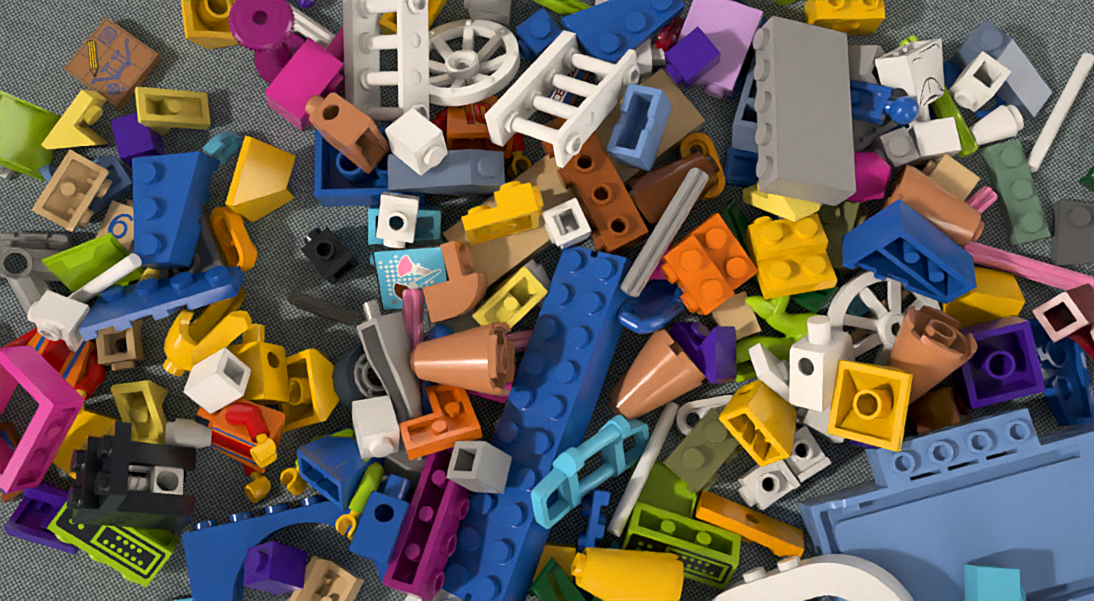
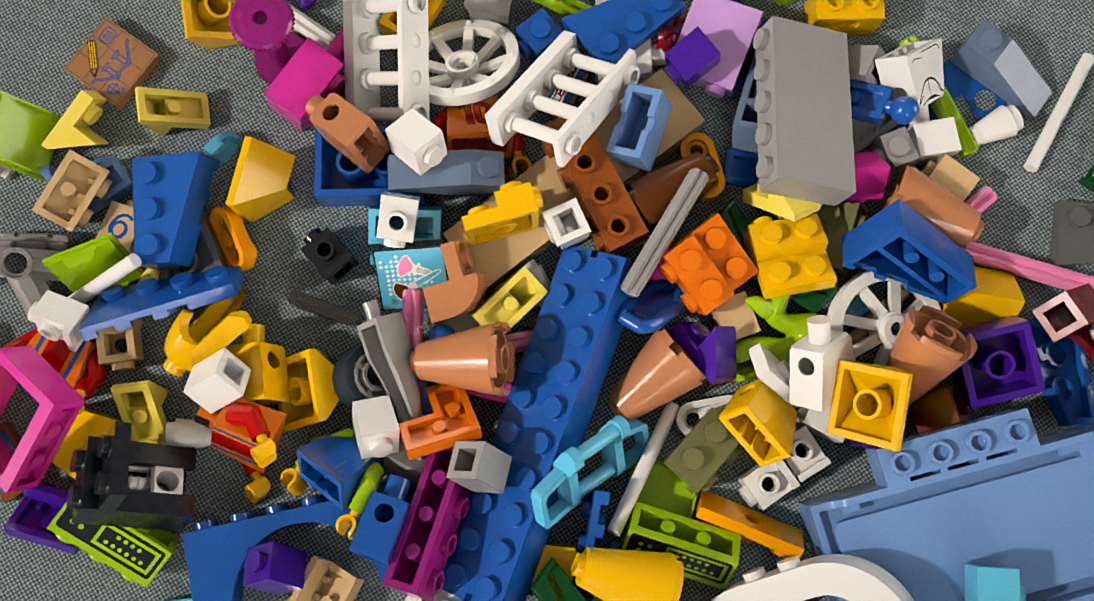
dark purple brick [110,112,166,167] -> none
white brick [948,51,1012,112] -> none
sand green plate [982,139,1051,247] -> none

